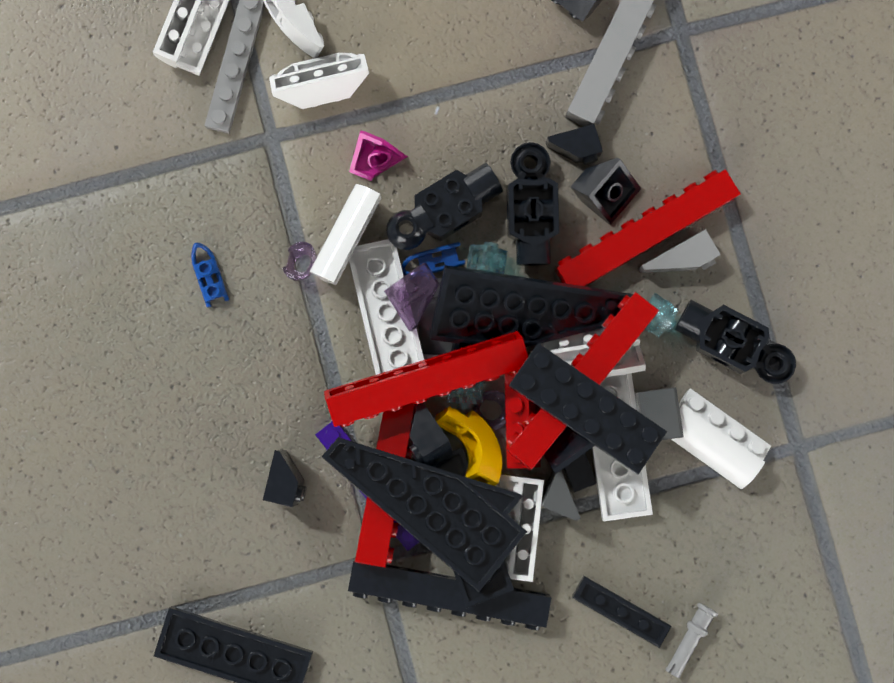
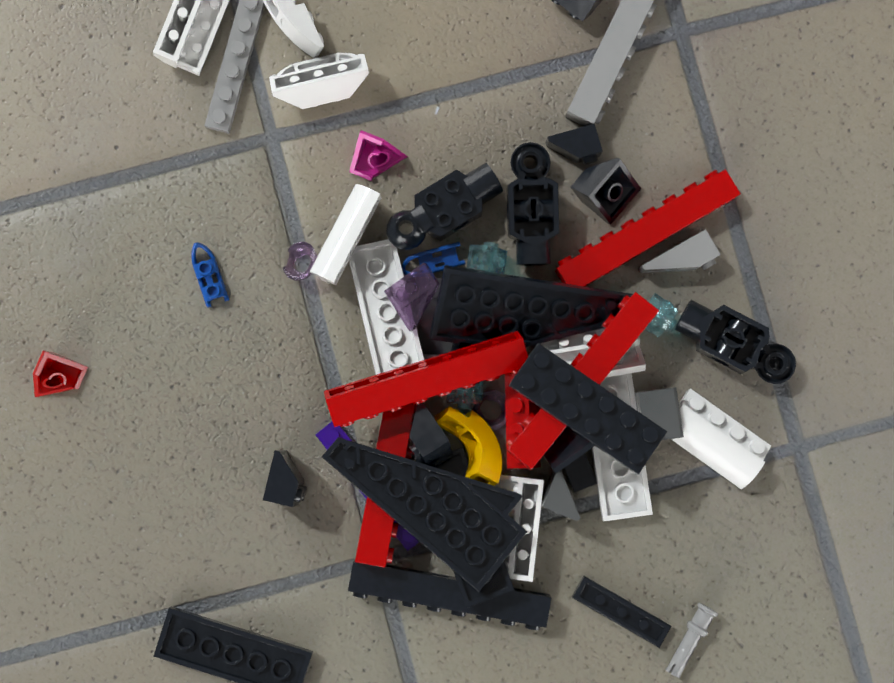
none -> red slope [33,350,88,397]

